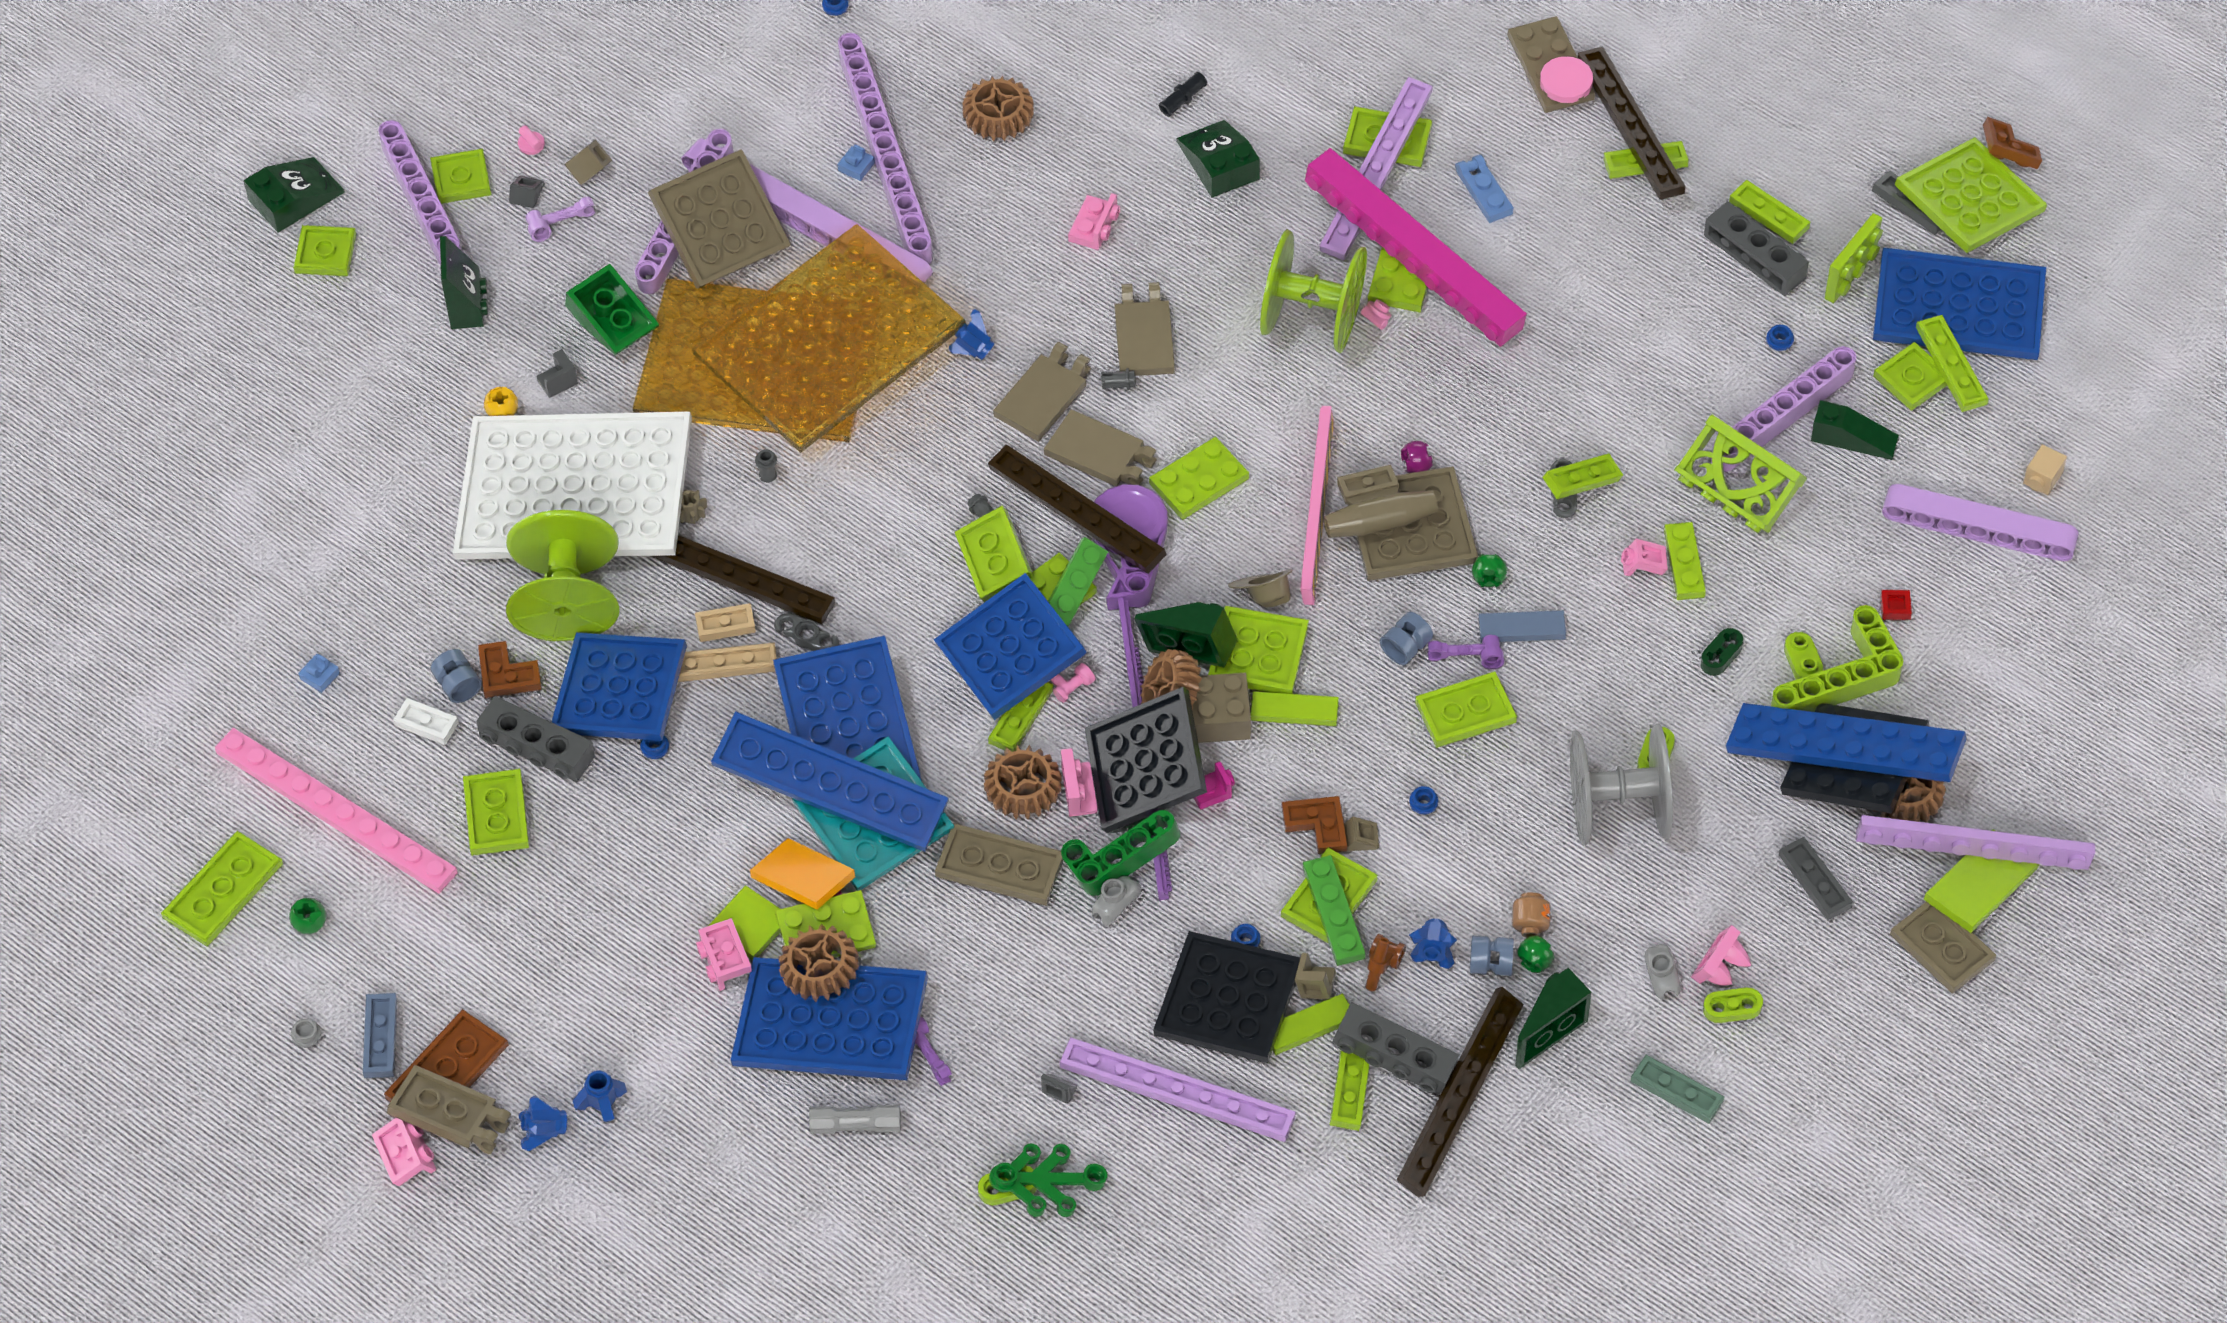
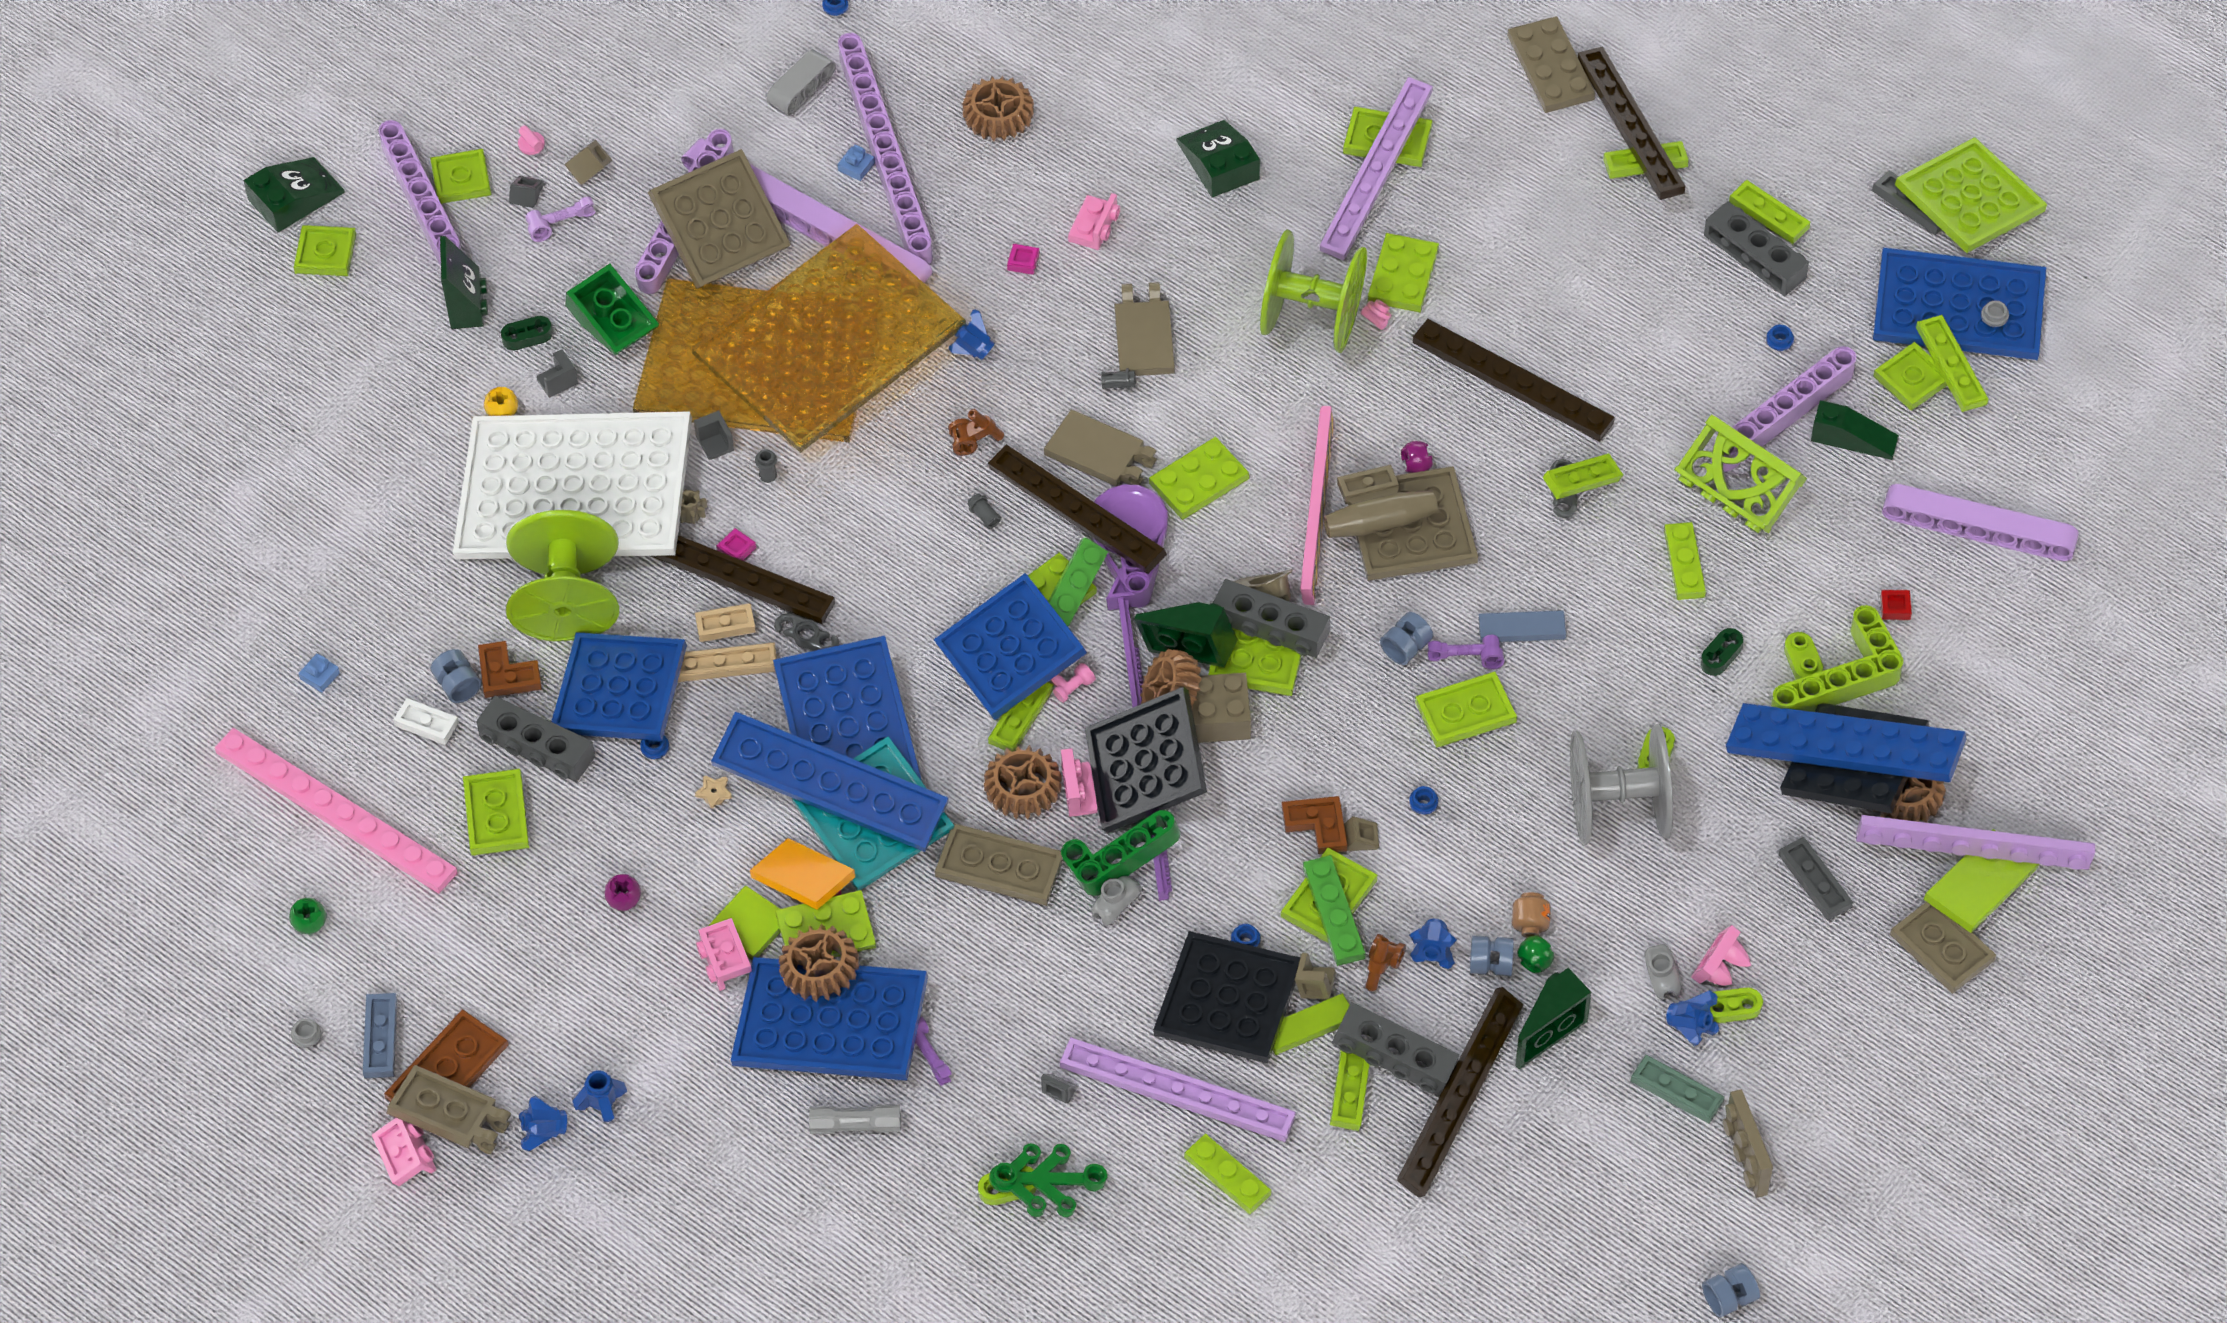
lime tile [161,831,283,947] -> none
lime plate [954,505,1033,603] -> none
dark tan tile [993,342,1091,442] -> none
black pin [1158,72,1208,117] -> none
dark pink bracket [1194,761,1235,810] -> none
lime tile [1251,691,1339,726] -> none
dark pink brick [1305,148,1527,347] -> none
medium blue plate [1455,154,1514,223] -> none
green piece [1472,554,1508,587] -> none
bright pink tile [1540,57,1593,103] -> none
bright pink bracket [1621,538,1668,576] -> none
lime plate [1824,213,1883,304] -> none
dark orange plate [1983,116,2042,169] -> none
tan brick [2023,444,2067,495] -> none
none -> dark green beam [501,316,553,351]
none -> magenta piece [604,874,641,911]
none -> dark grey panel [694,411,734,460]
none -> tan plate [695,776,732,808]
none -> dark pink tile [716,528,756,561]
none -> light grey beam [766,49,836,115]
none -> dark orange piece [948,409,1004,456]
none -> dark pink tile [1007,244,1040,275]
none -> lime plate [1184,1133,1271,1214]
none -> dark grey brick [1213,579,1330,658]
none -> dark brown plate [1413,318,1615,442]
none -> blue rock [1666,990,1719,1047]
none -> sand blue wheel [1702,1263,1760,1318]
none -> dark tan plate [1723,1089,1773,1198]
none -> light grey plate [1981,301,2009,327]

